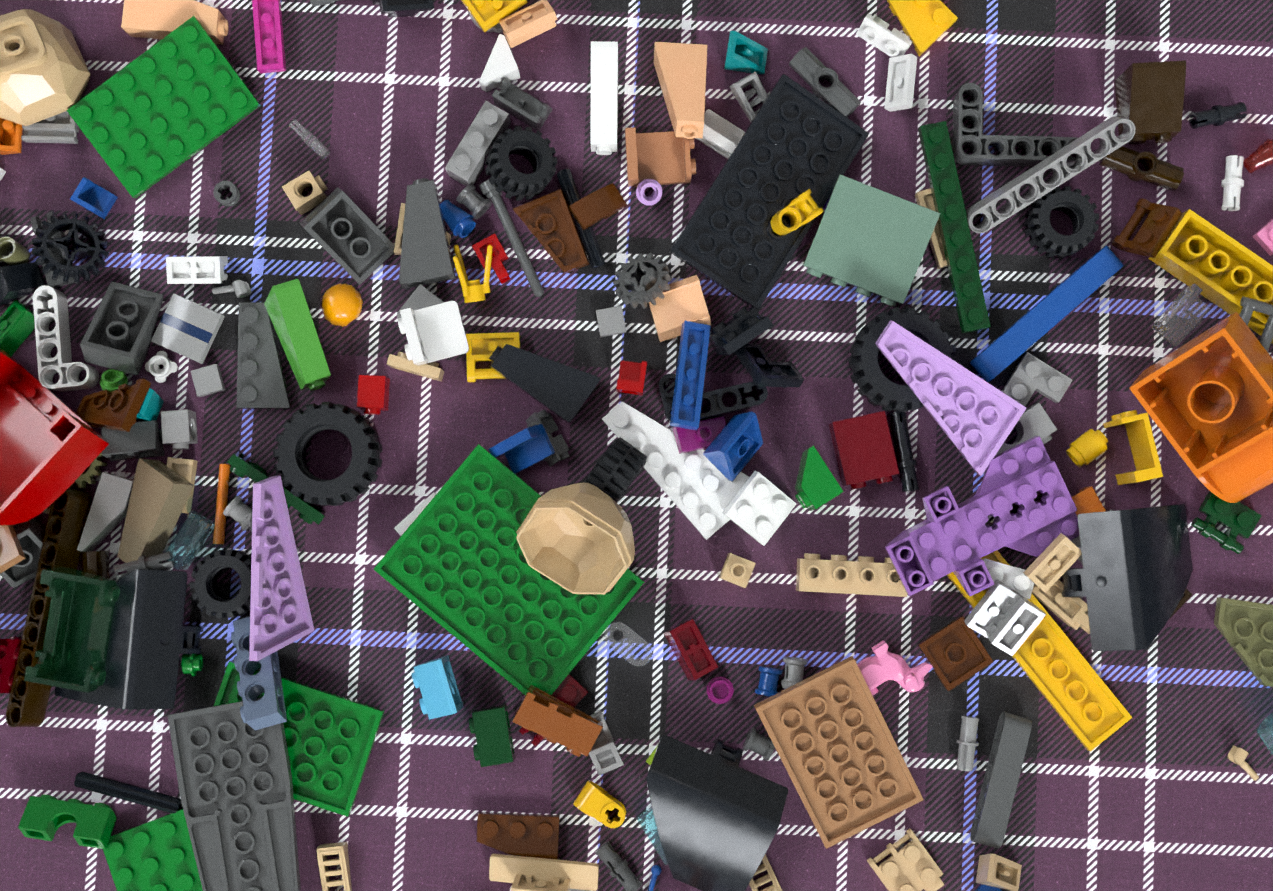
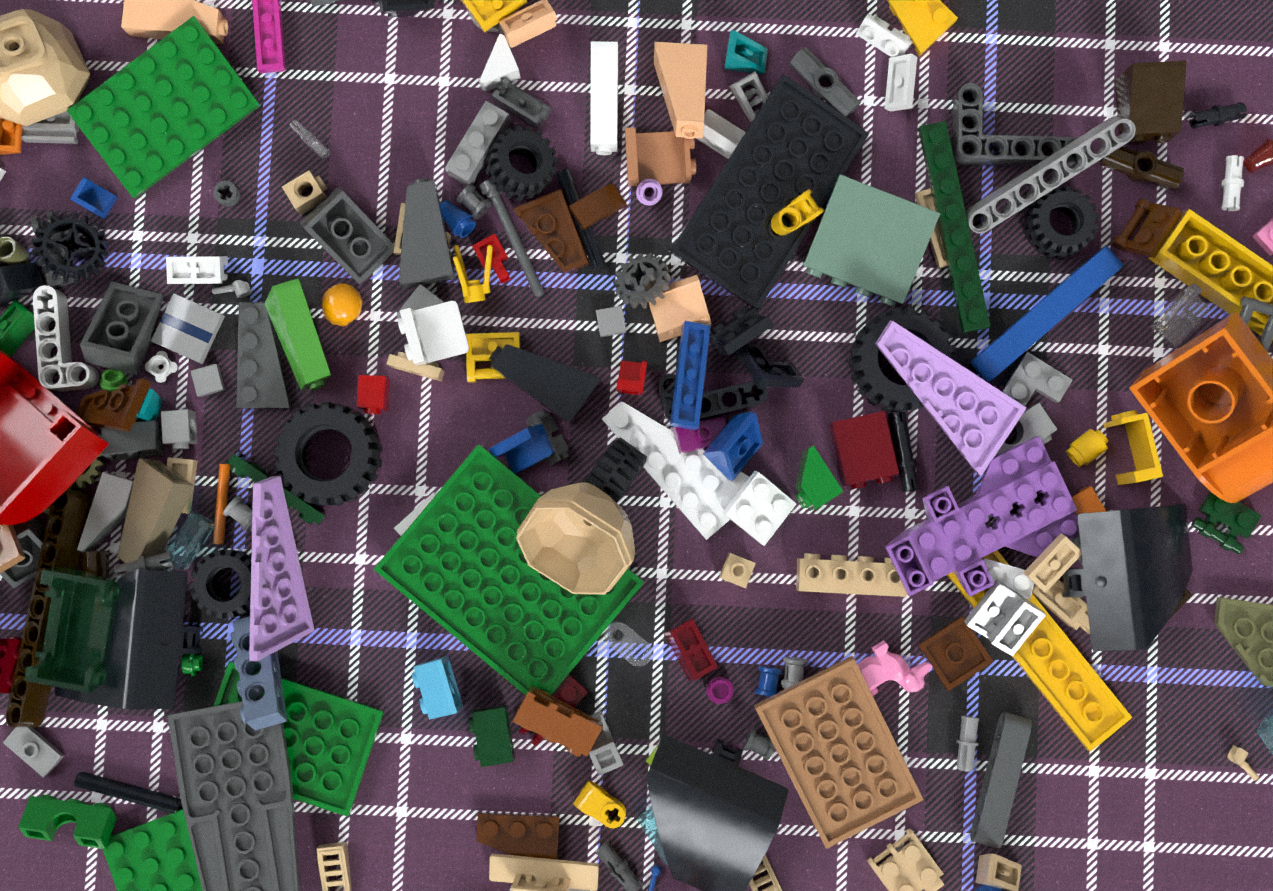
none -> light grey plate [3,727,65,778]

